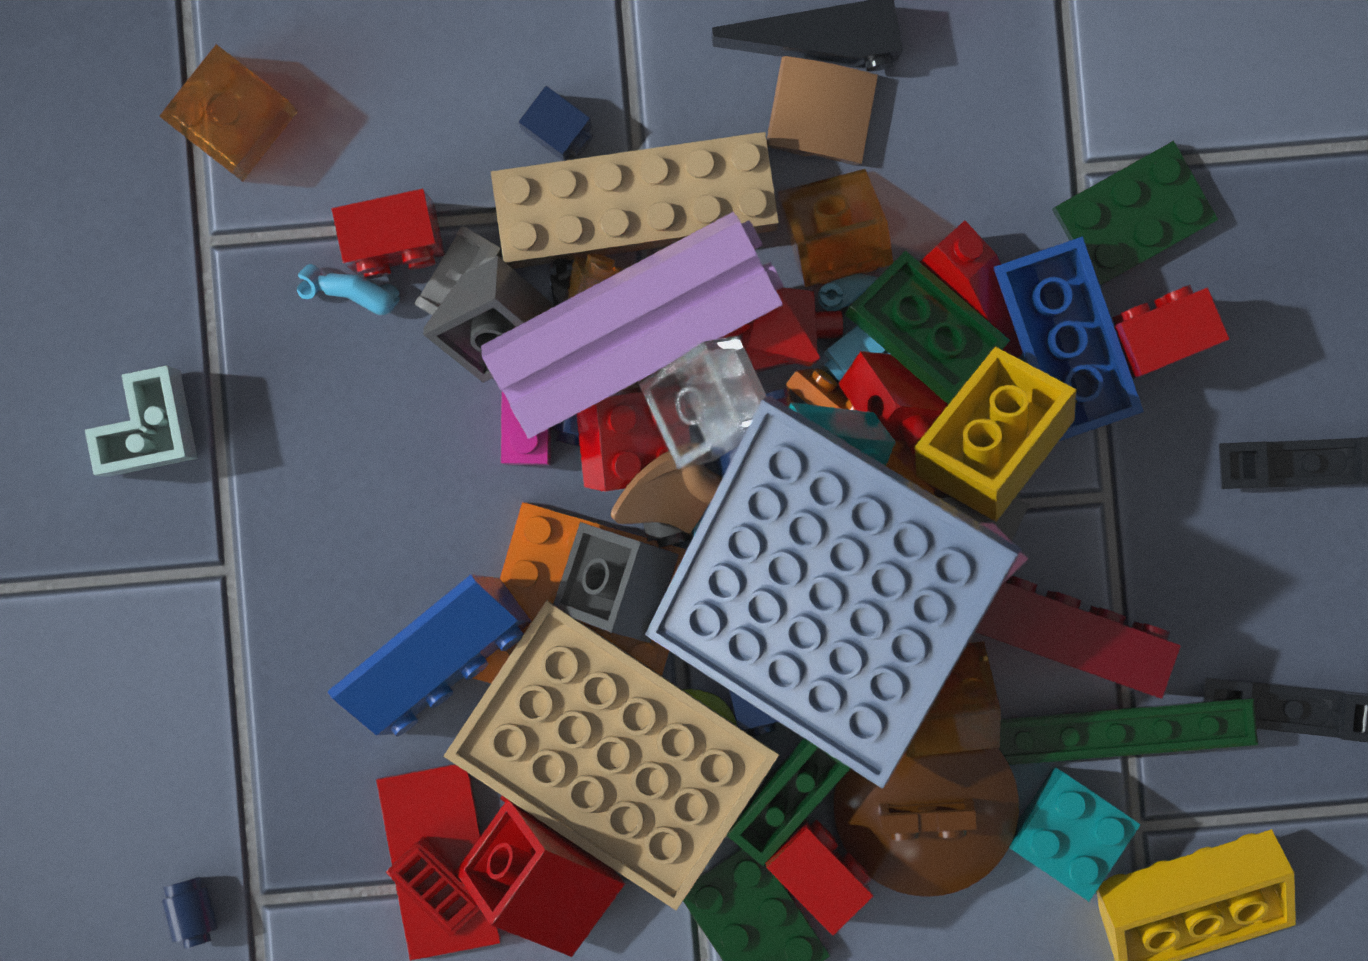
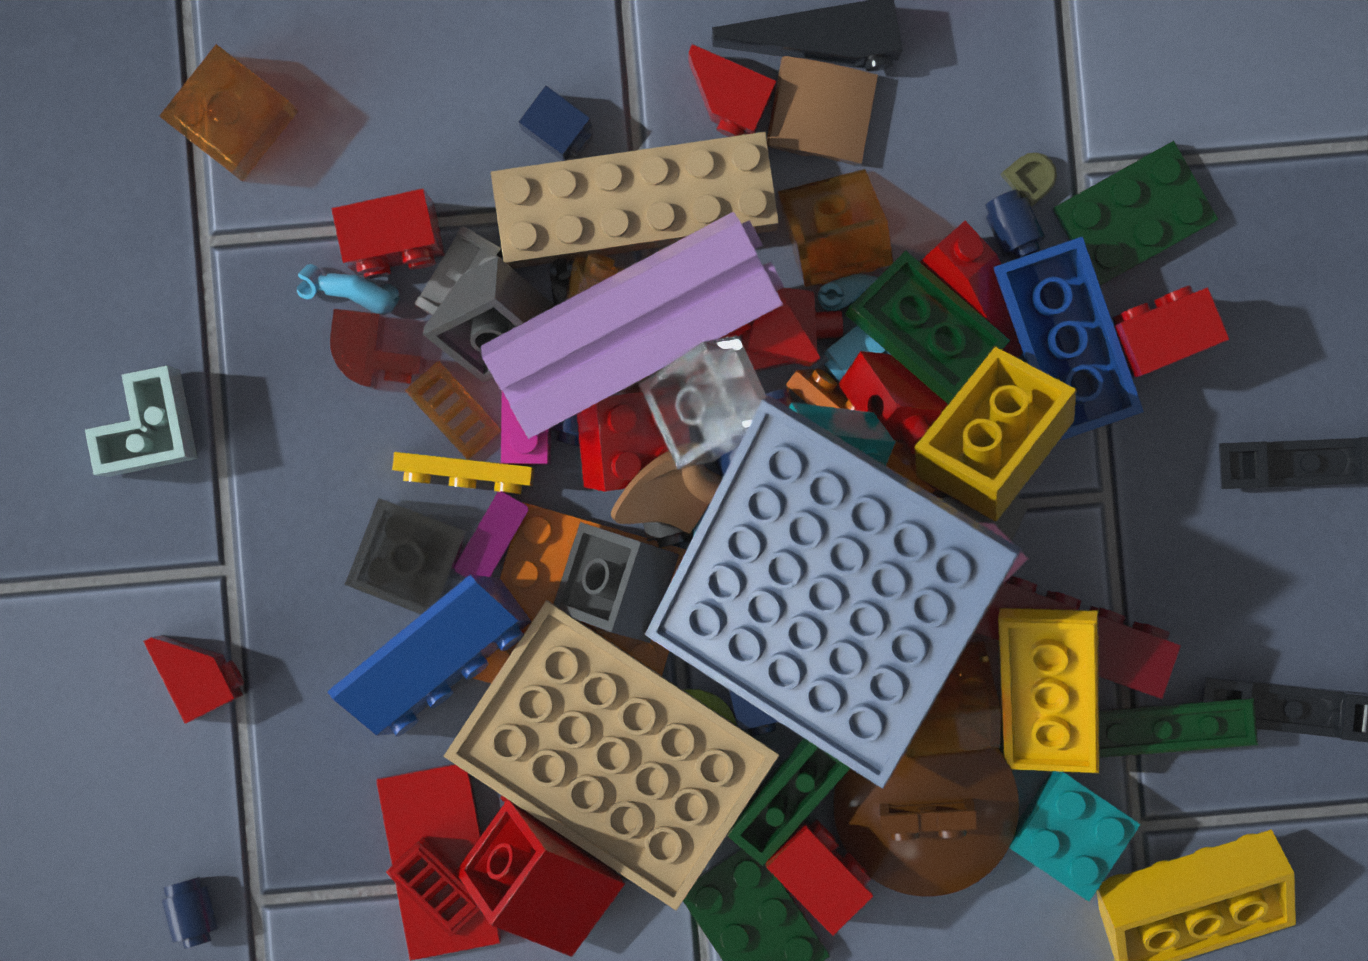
none -> red slope [143,635,244,724]
none -> clear red brick [330,309,426,390]
none -> clear smoke brick [345,498,471,614]
none -> yellow plate [392,452,535,494]
none -> clear orange slope [405,361,501,460]
none -> magenta slope [454,491,528,578]
none -> red slope [688,44,776,137]
none -> dark blue brick [985,189,1045,259]
none -> yellow piece [999,608,1100,773]
none -> olive tile [1000,152,1057,207]

